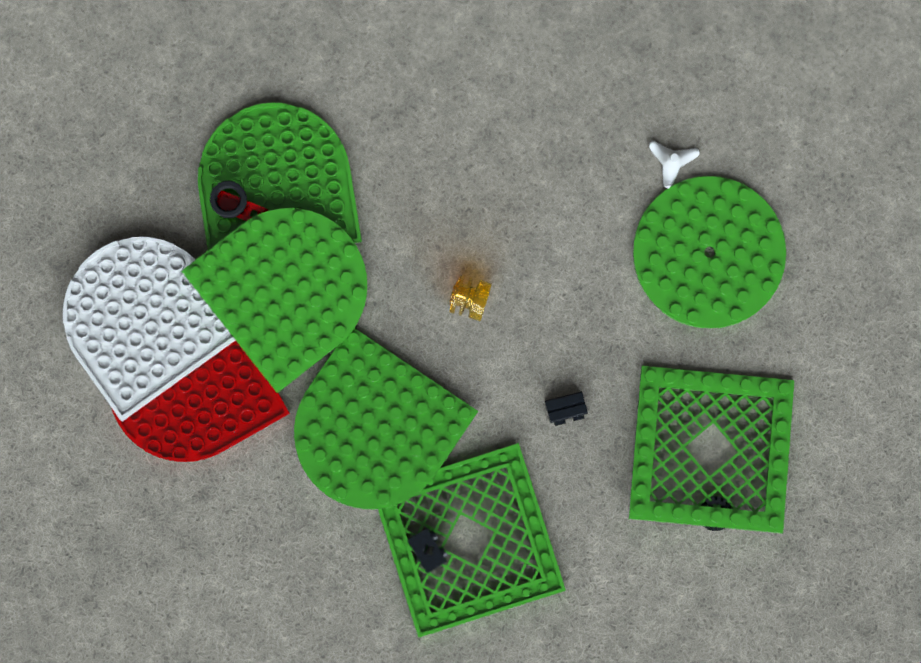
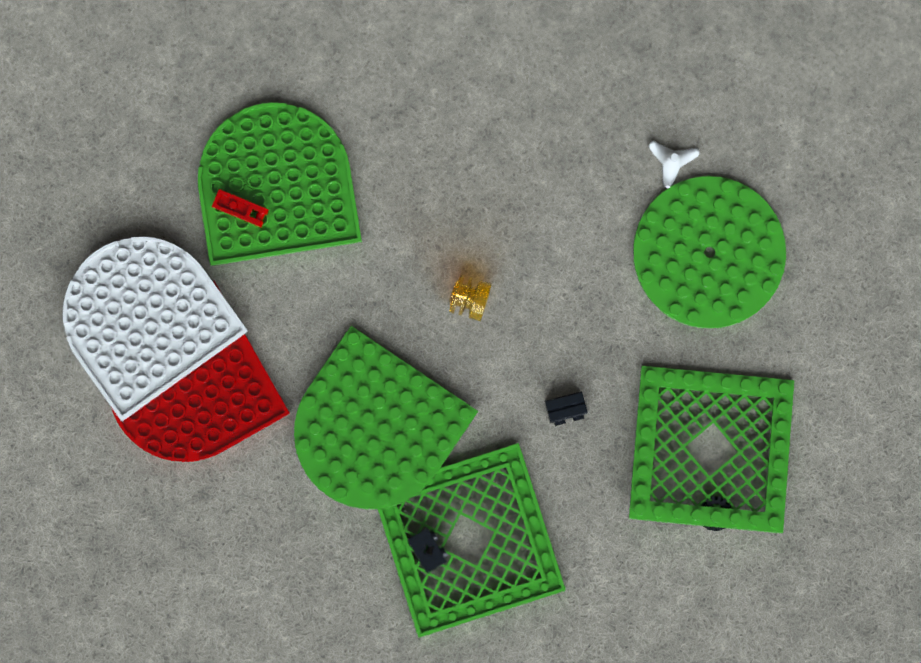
bright green plate [181,208,367,393] -> none
black tyre [210,181,247,218] -> none

